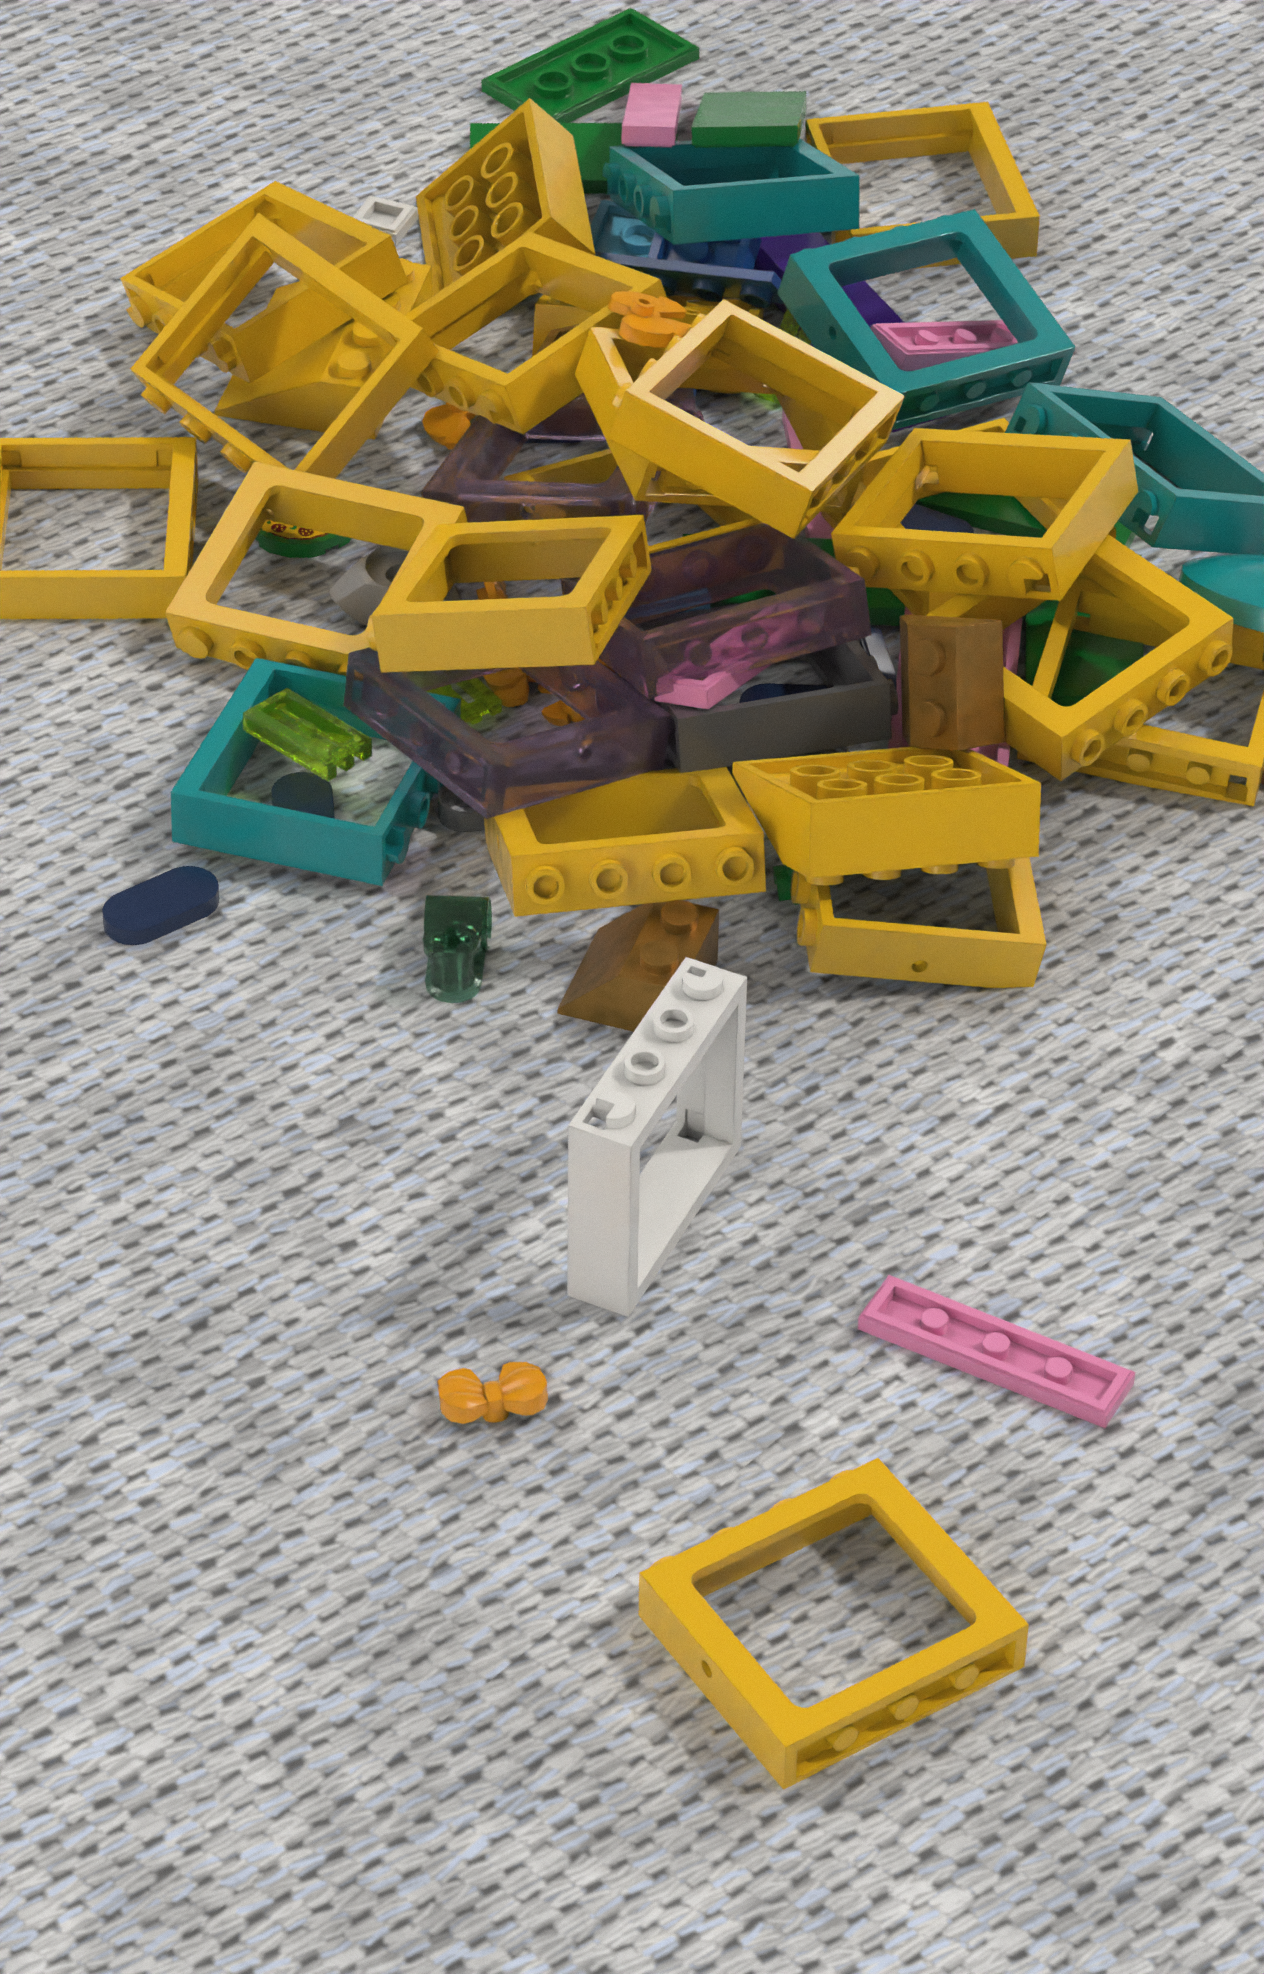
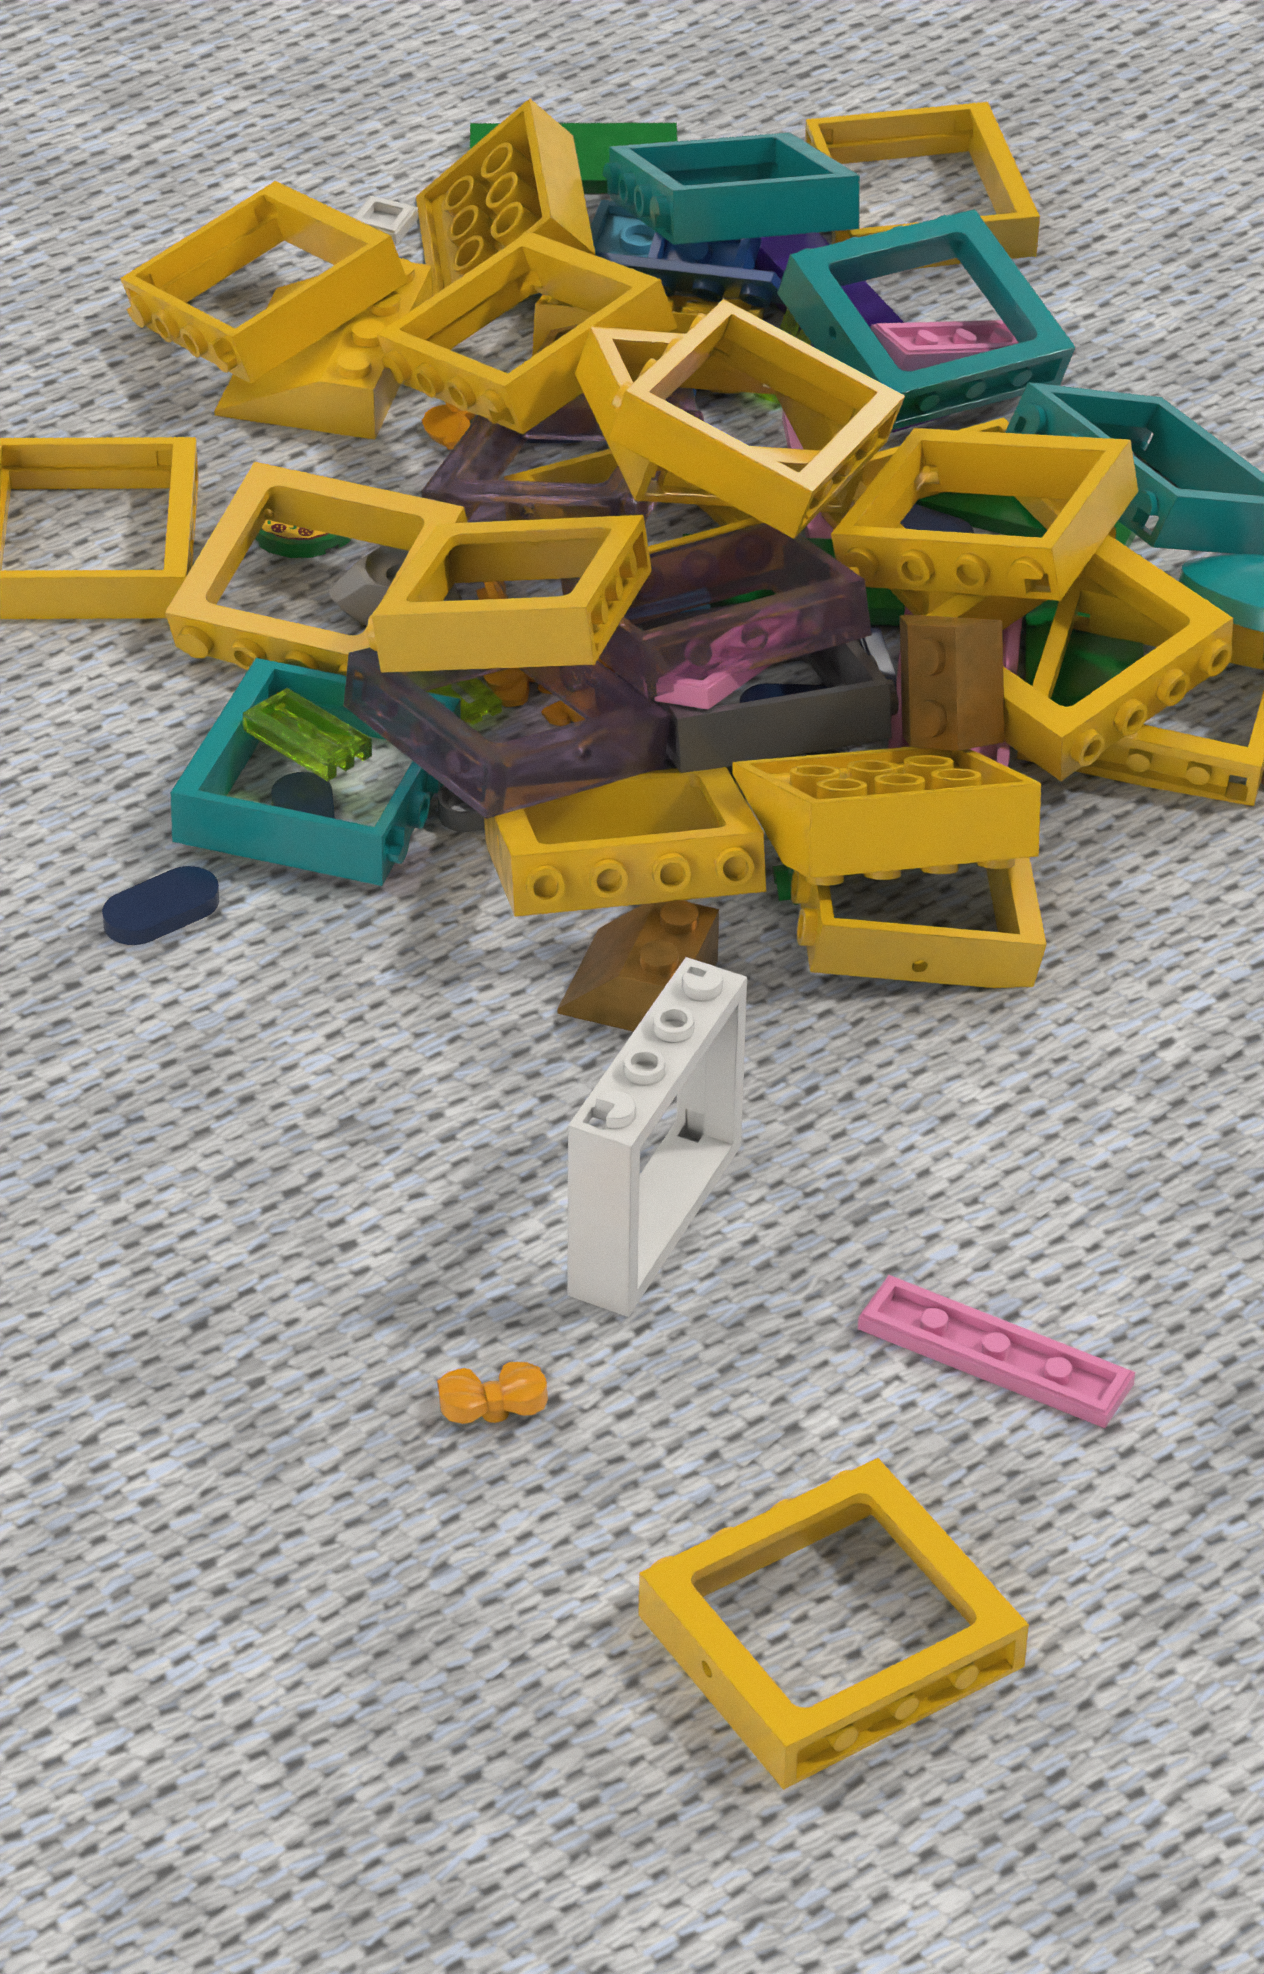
yellow window [130,213,439,479] -> none
clear green piece [423,895,492,1003] -> none
green tile [481,8,700,123] -> none
light orange piece [608,291,691,348] -> none
bright pink tile [622,83,682,148] -> none
tile [691,91,807,148] -> none

